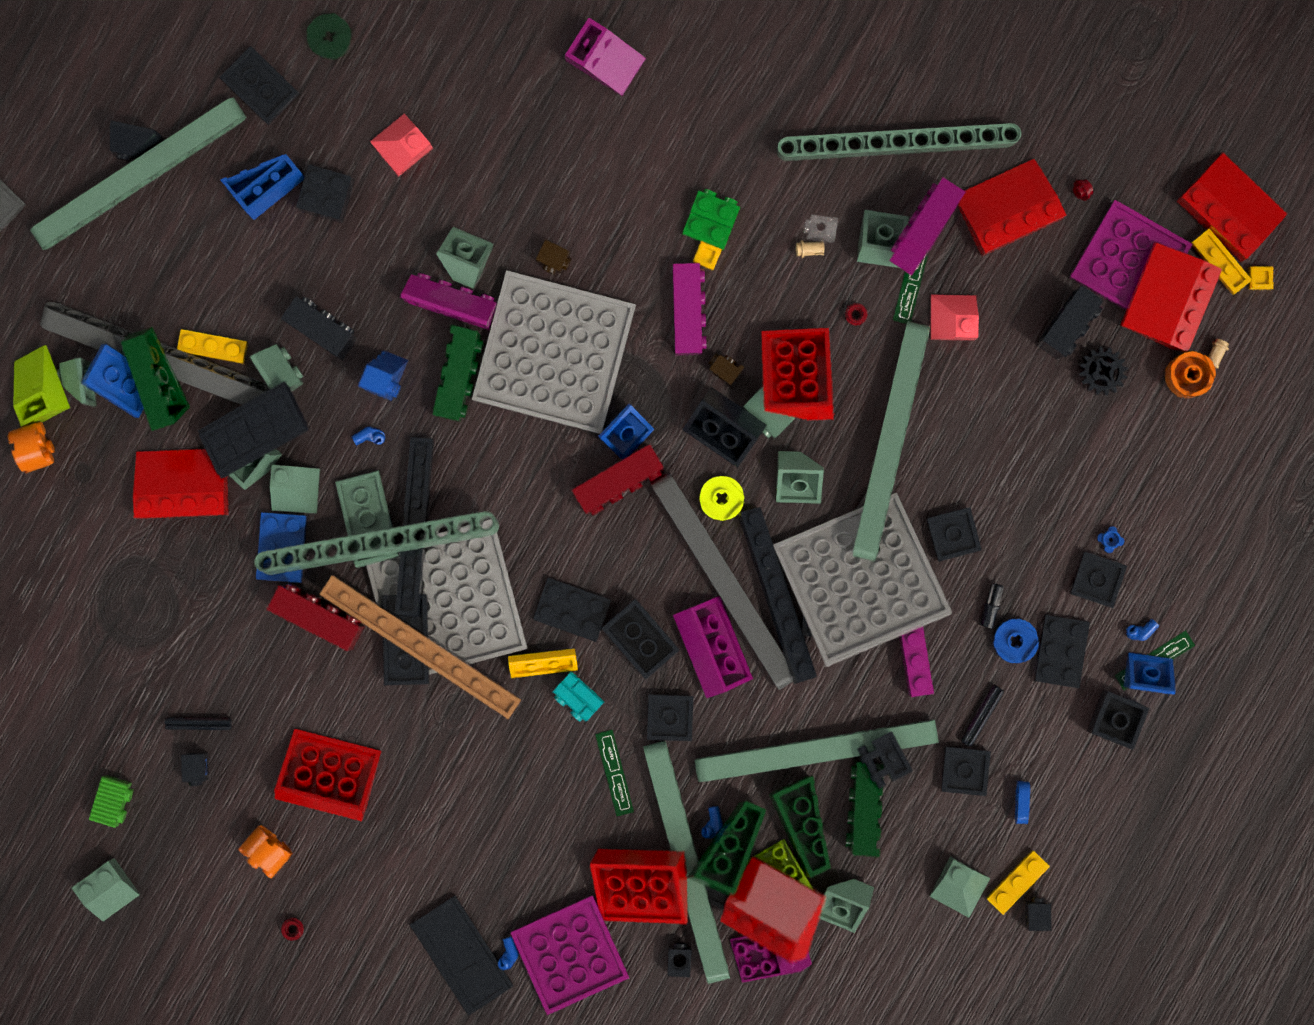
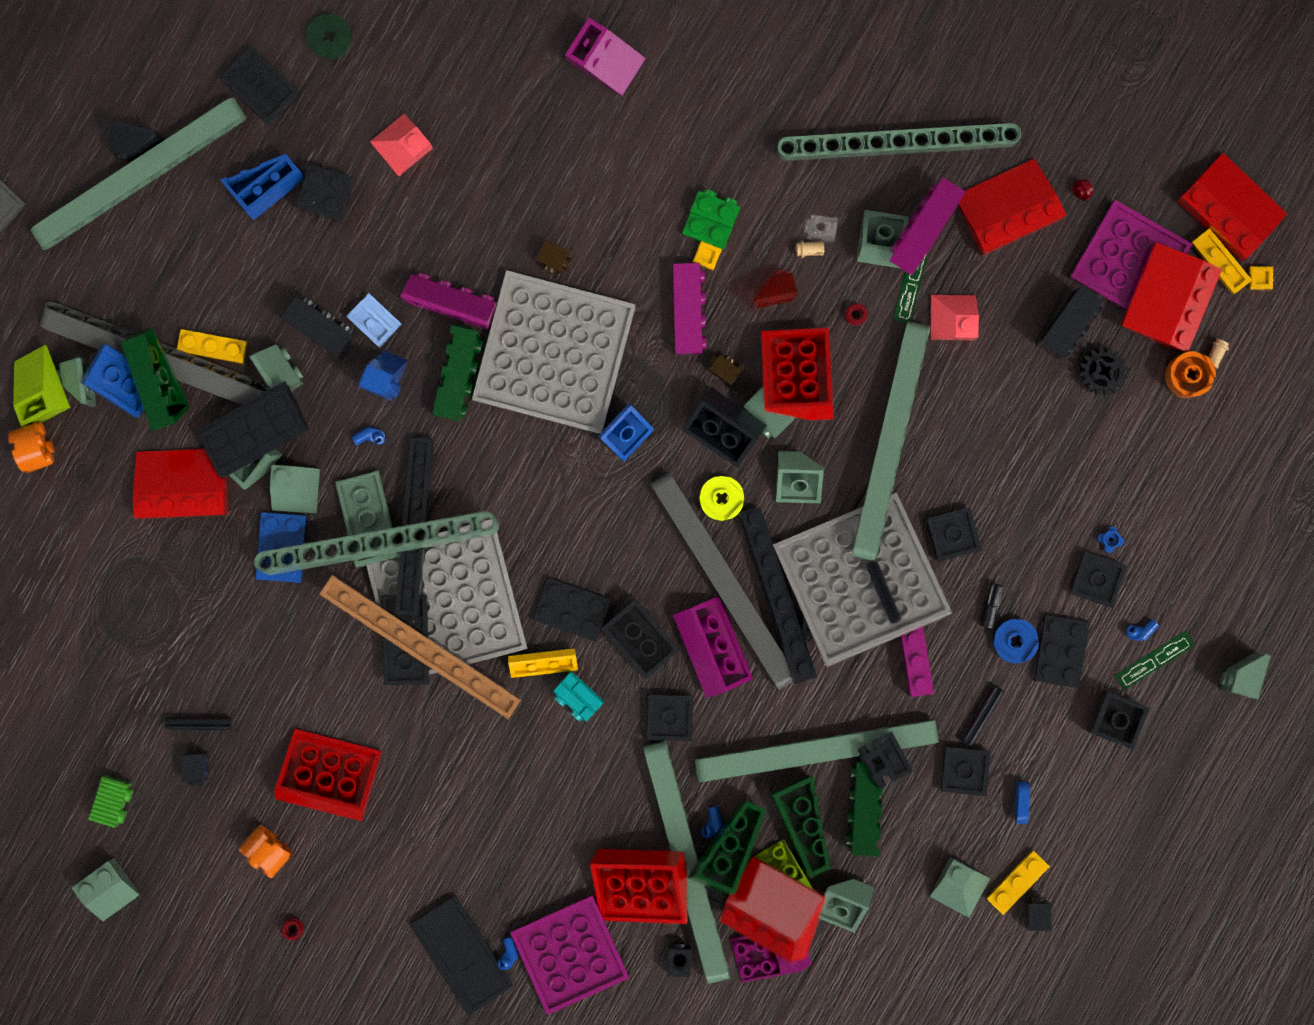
dark red brick [266,583,365,651] -> none
sand green slope [437,227,494,288] -> none
dark red brick [572,444,664,516] -> none
dark green sticker [595,730,634,817] -> none
blue slope [1124,653,1176,695] -> none
none -> light blue plate [346,293,402,348]
none -> clear red slope [751,270,798,309]
none -> black axle [866,560,901,624]
none -> sand green slope [1220,653,1270,699]

